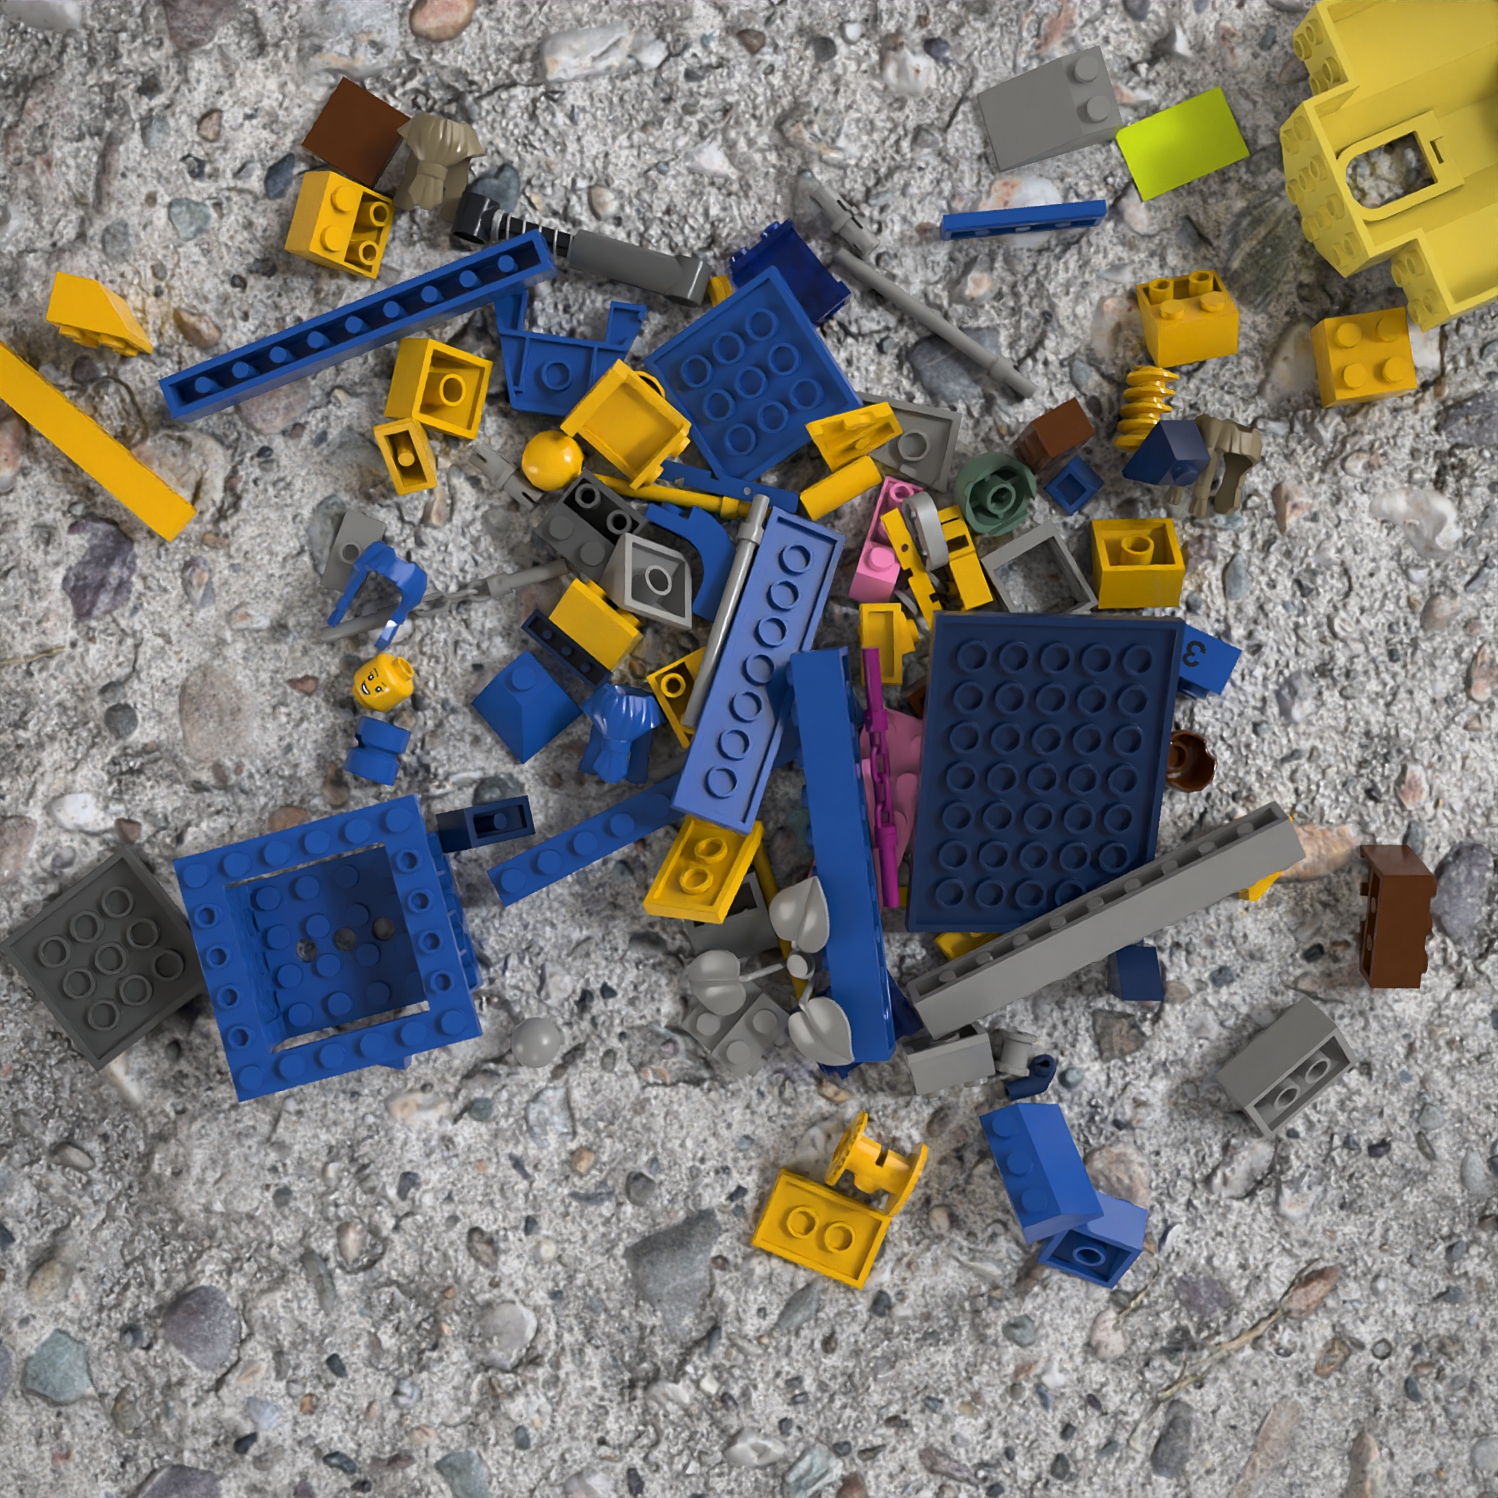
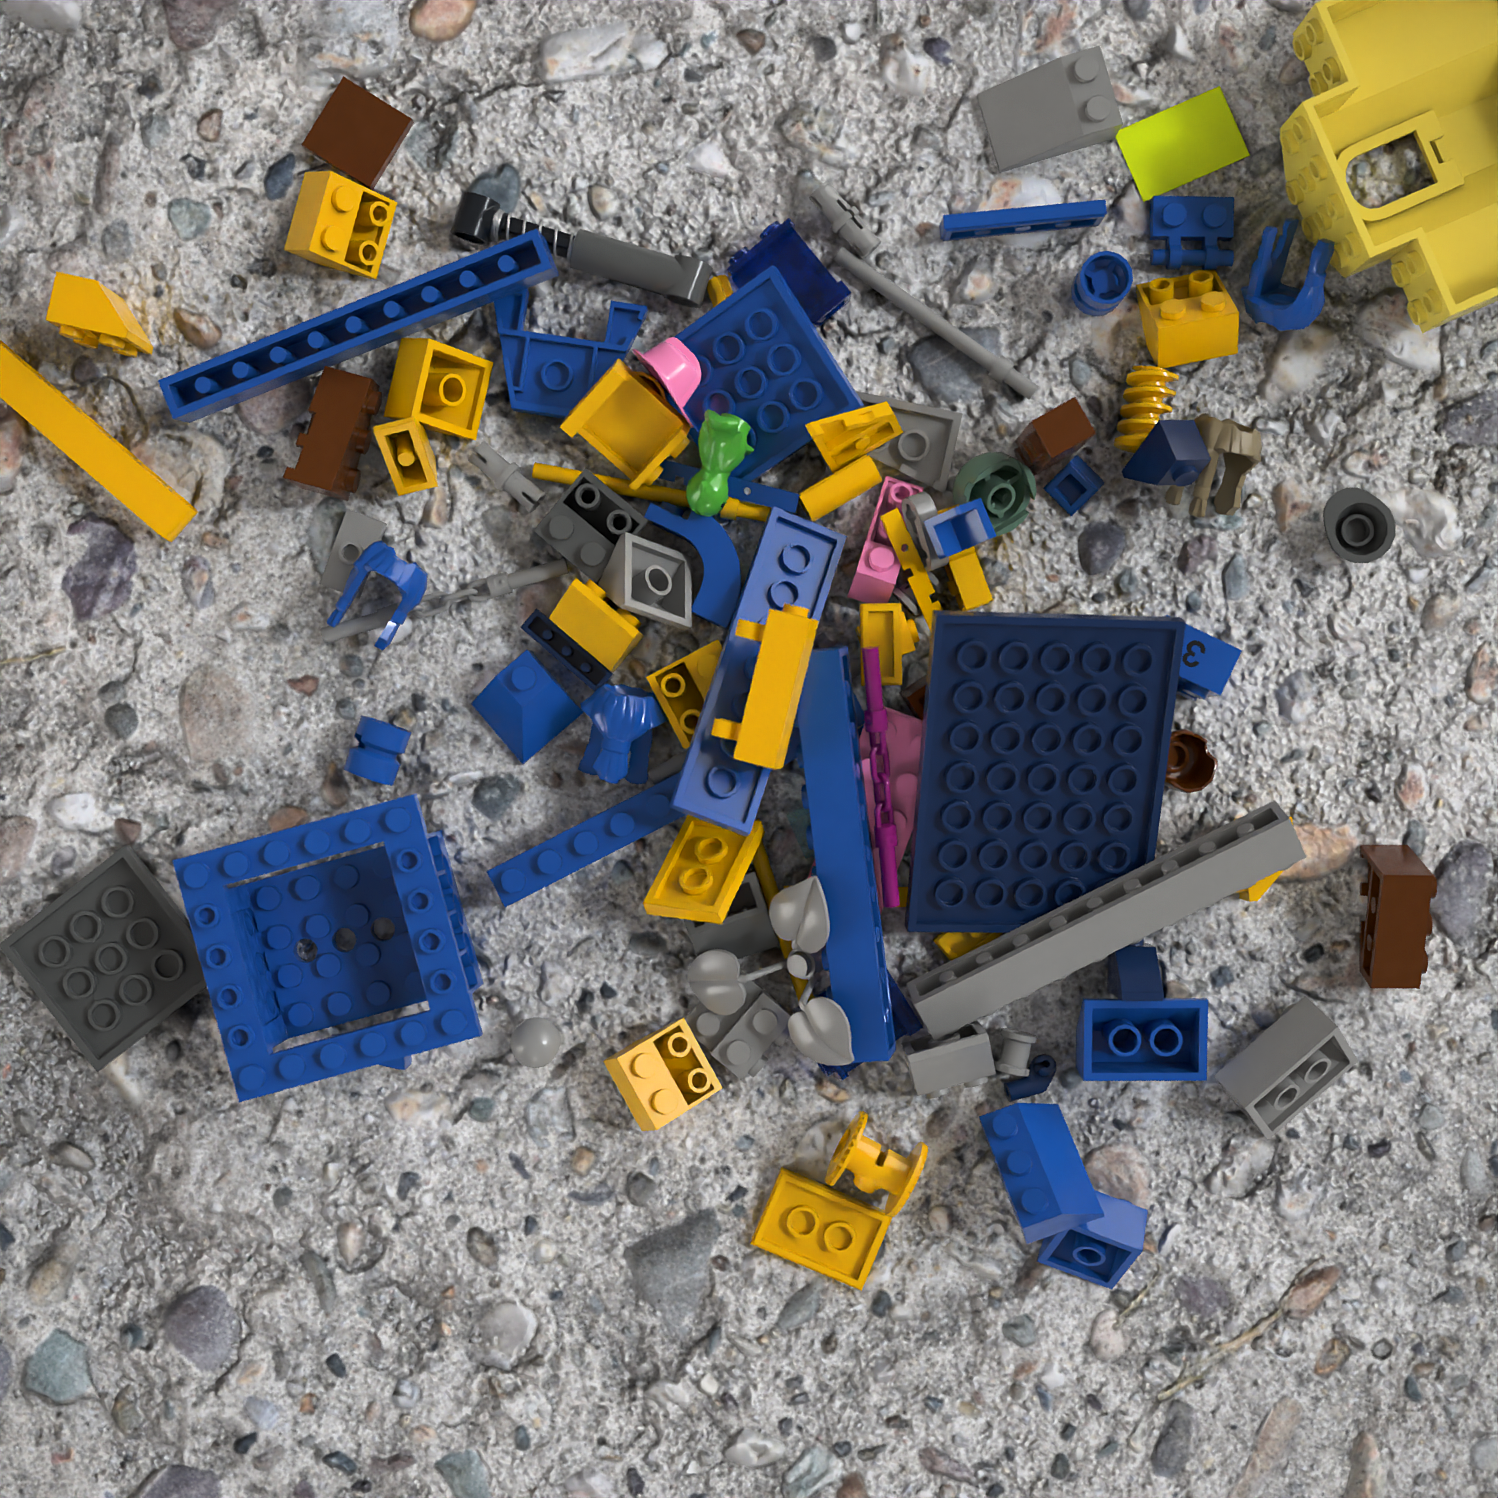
yellow head [352,653,414,713] -> none
dark tan piece [392,110,486,223] -> none
dark blue slope [435,795,536,854] -> none
yellow hair [522,430,585,492] -> none
light grey bar [682,494,770,729] -> none
light grey window [979,519,1099,615] -> none
yellow slope [1091,518,1185,609] -> none
yellow brick [1310,307,1417,409] -> none
none -> reddish brown wedge [283,366,382,501]
none -> yellow slope [603,1018,723,1131]
none -> bright pink piece [633,337,701,428]
none -> bright green animal [686,409,754,517]
none -> yellow brick [711,603,819,769]
none -> blue panel [923,498,996,559]
none -> blue wheel [1071,251,1133,317]
none -> blue slope [1075,998,1208,1081]
none -> blue plate [1150,196,1234,270]
none -> blue piece [1241,217,1334,331]
none -> dark grey piece [1323,487,1395,563]

